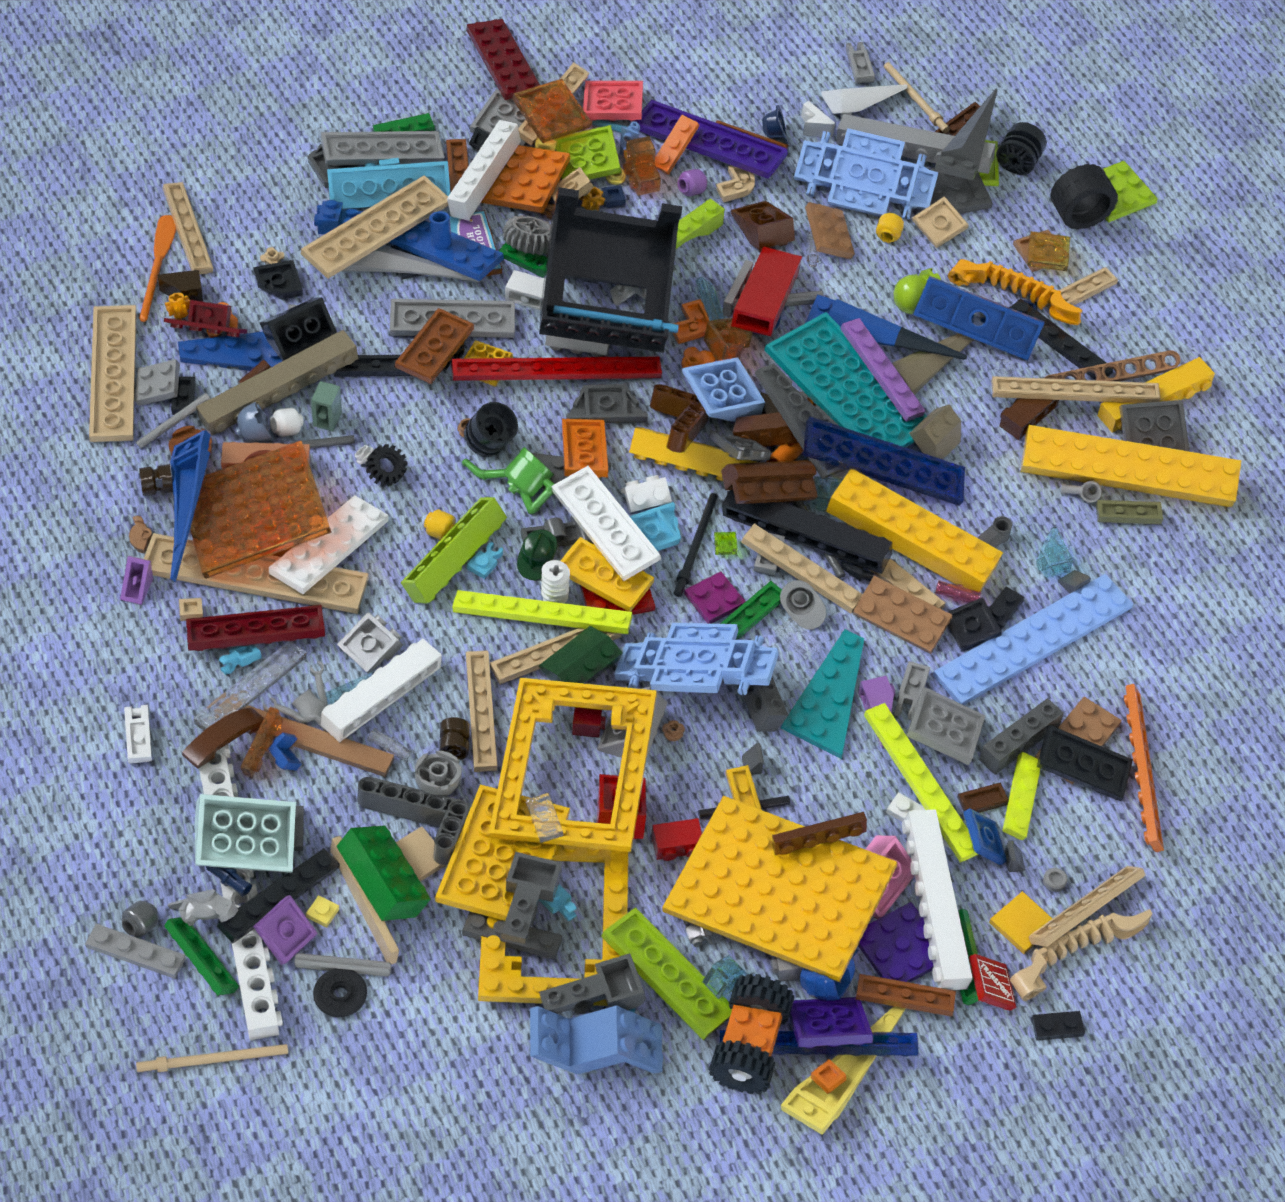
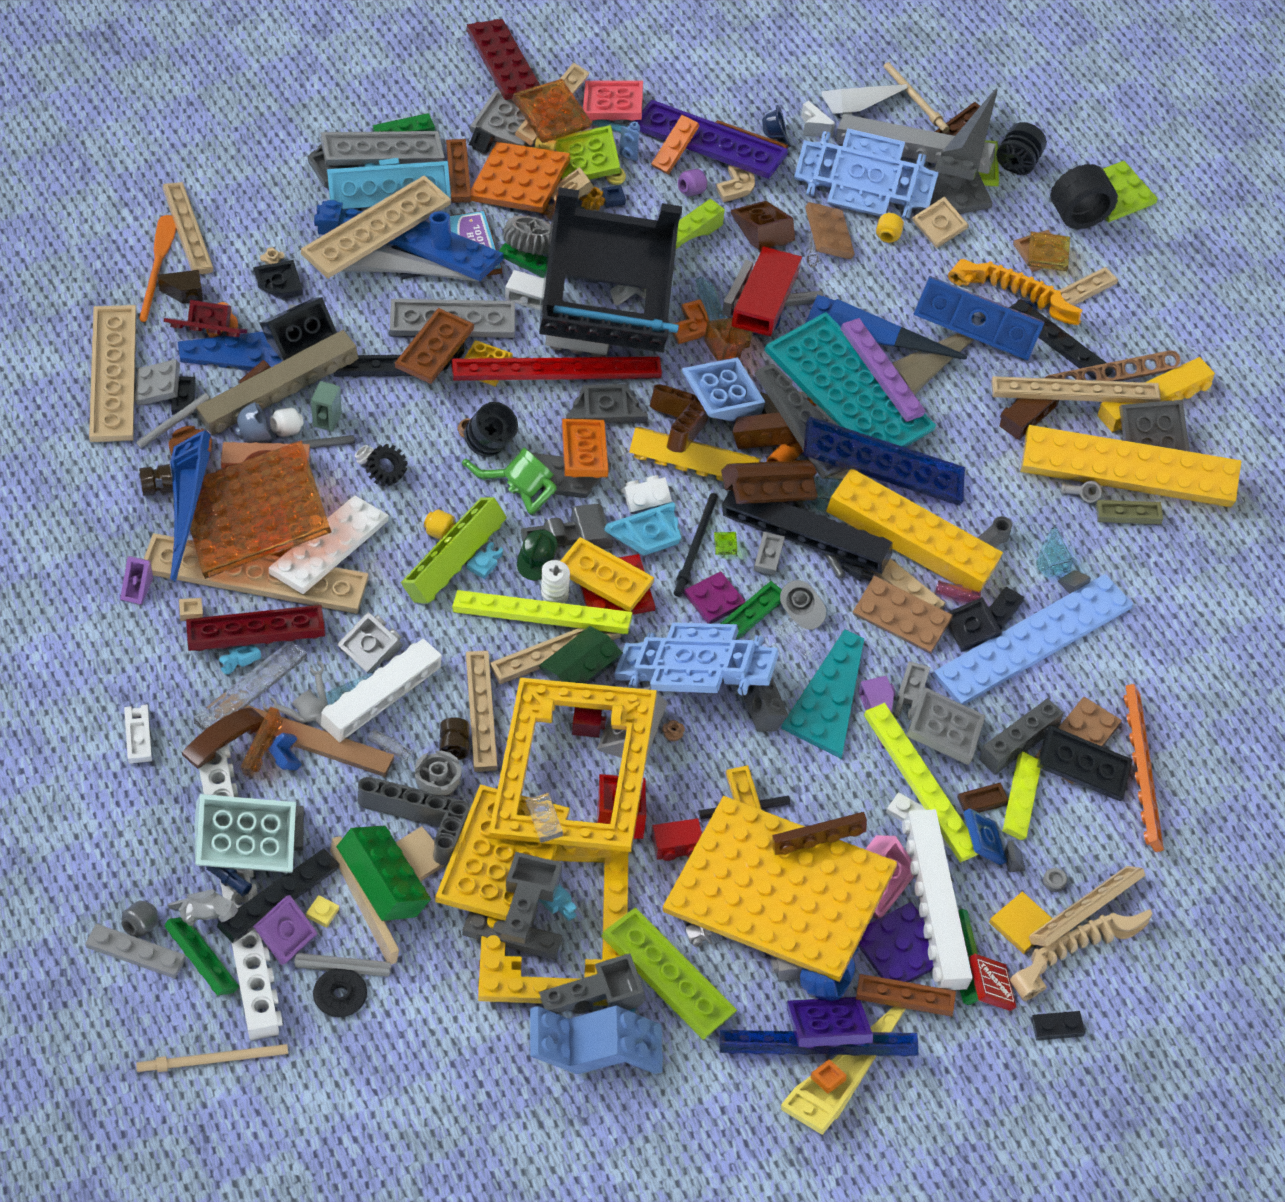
medium nougat piece [129,516,152,554] -> none
light orange gear [165,293,190,319] -> none
white brick [447,120,521,221] -> none
white plate [551,466,661,581] -> none
clear orange brick [623,136,661,196] -> none
orange plate [681,347,717,368] -> none
clear light blue slope [702,955,747,999] -> none
dark grey wing [709,430,771,462] -> none
black plate [709,974,795,1094] -> none
tan plate [741,524,863,613] -> none
dark grey slope [742,743,764,775] -> none
light grey hinge [846,42,875,84] -> none
lime tile [893,268,941,314] -> none
dark tan slope [909,404,961,467] -> none

